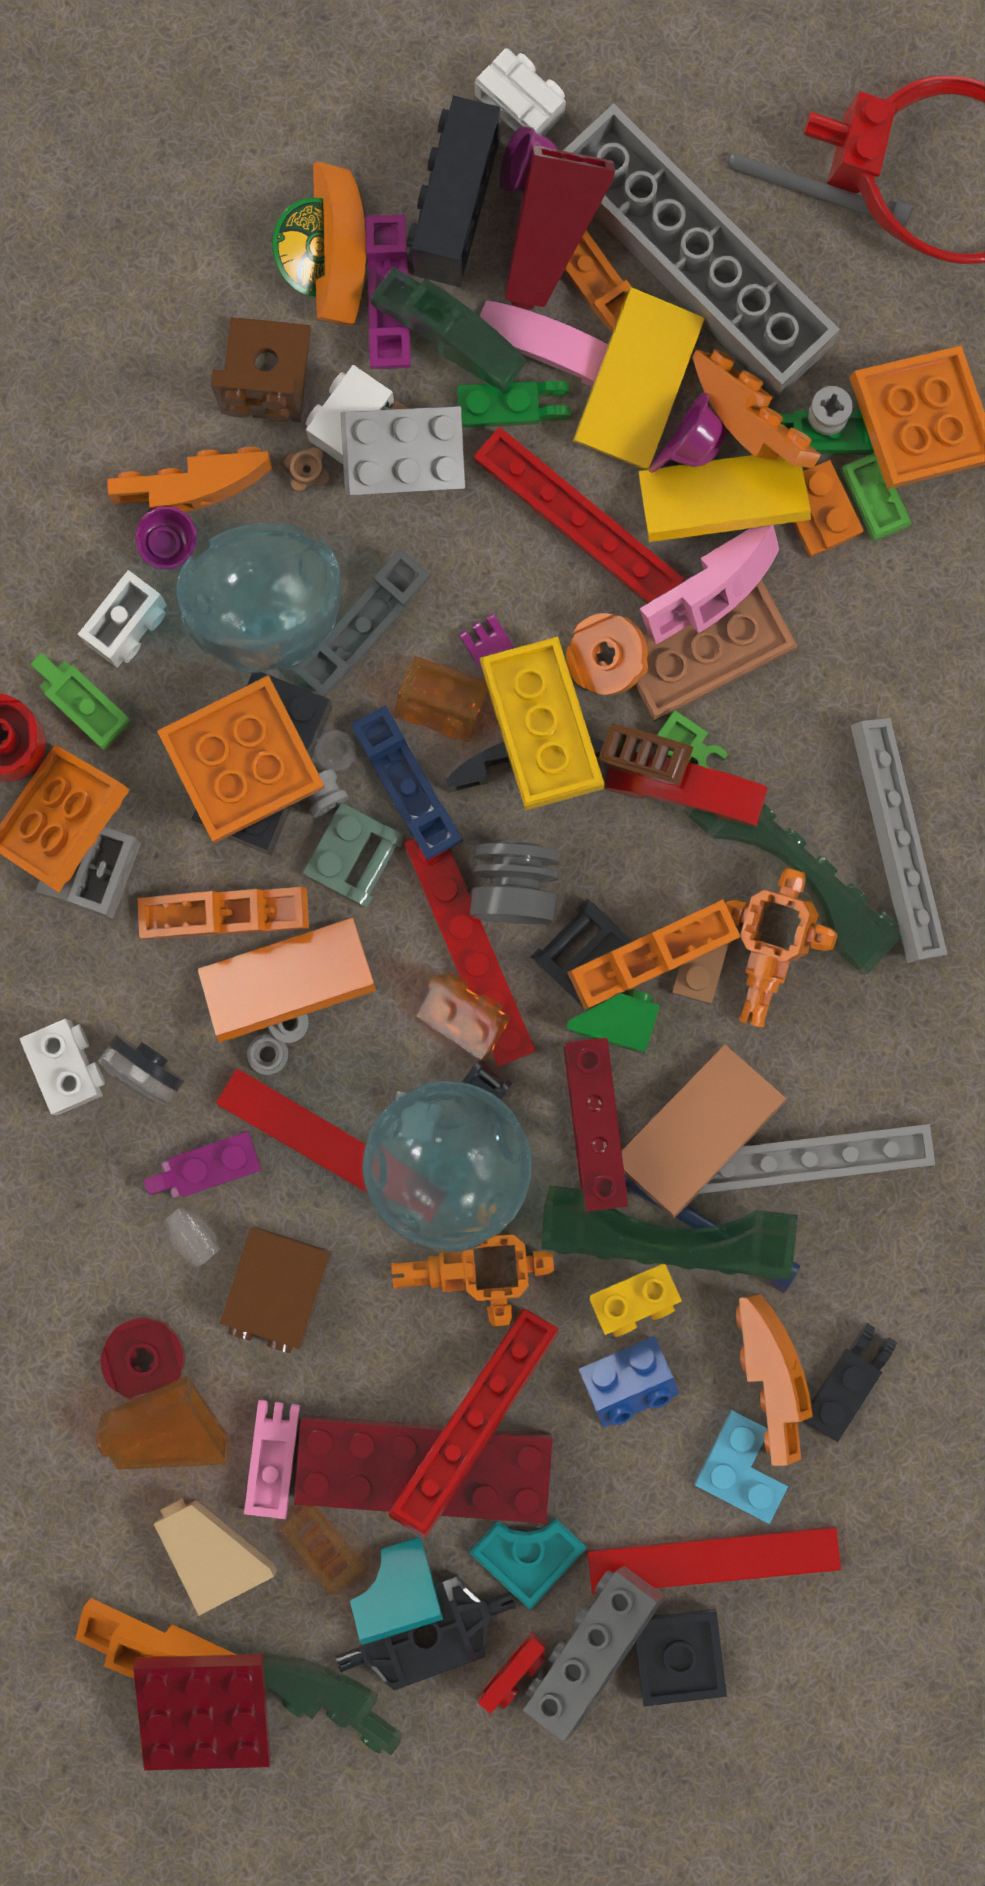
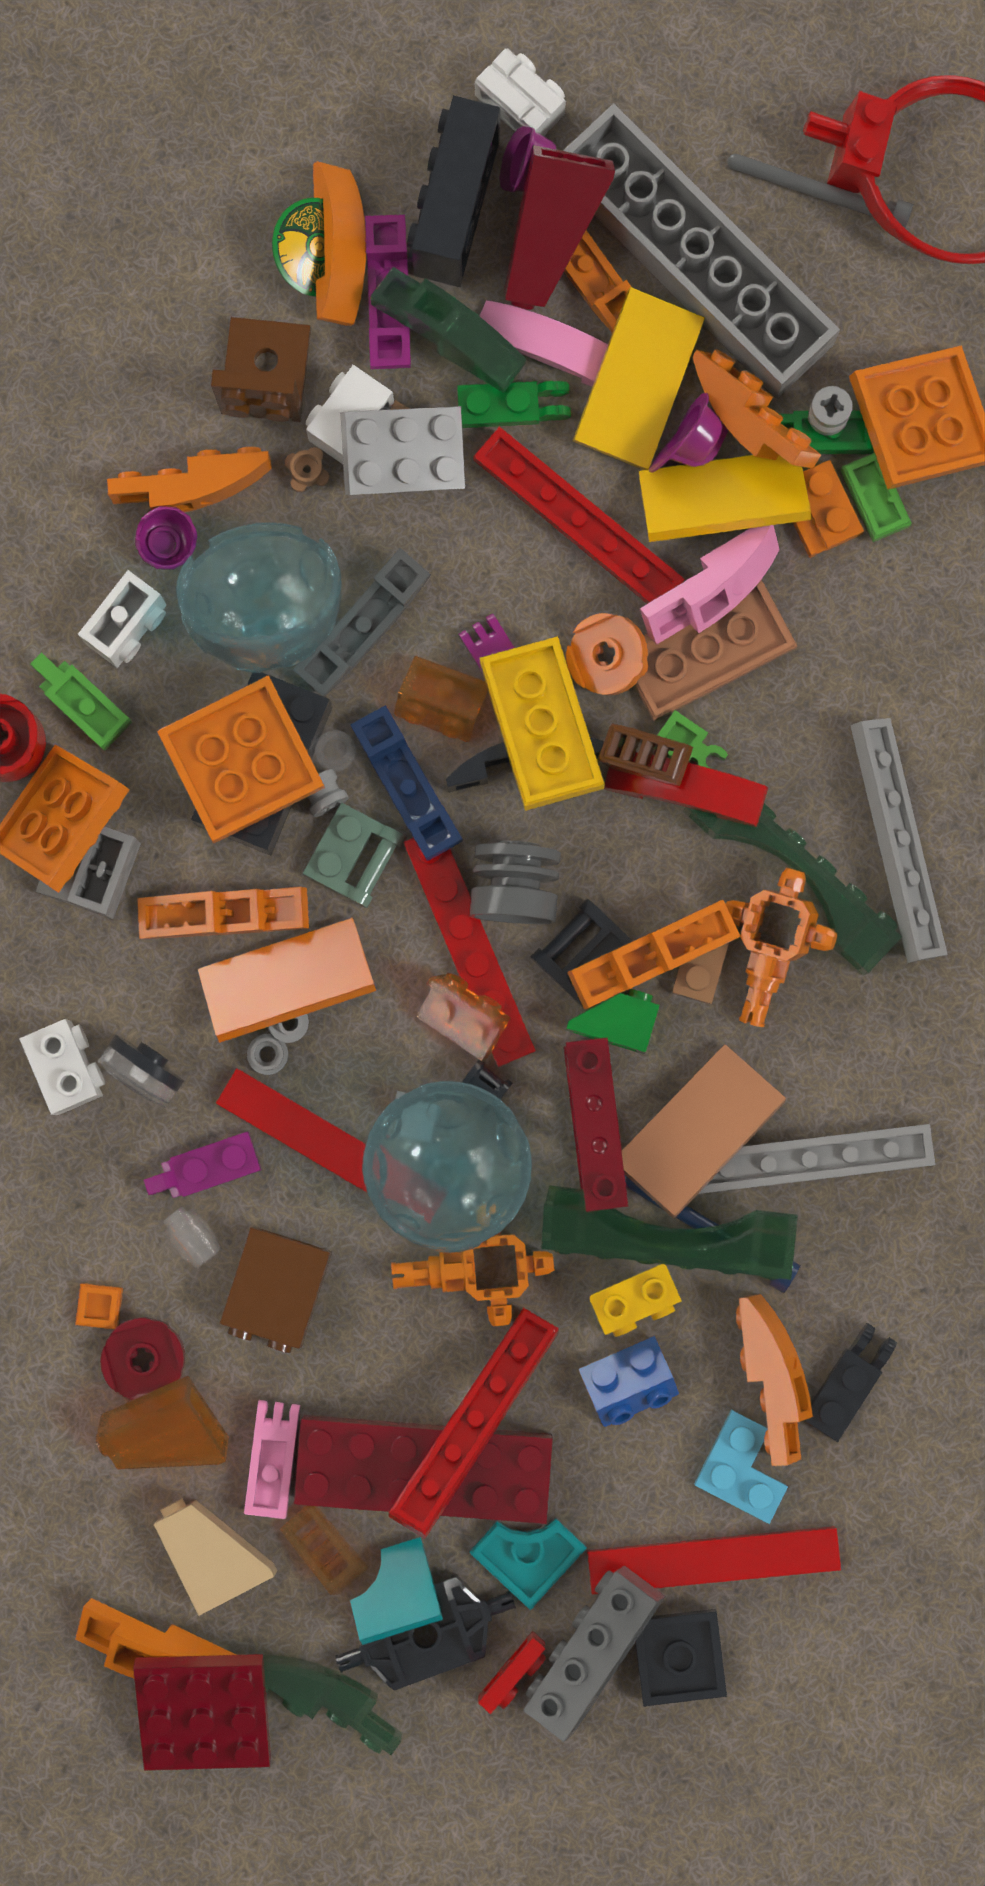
none -> orange tile [75,1283,123,1329]

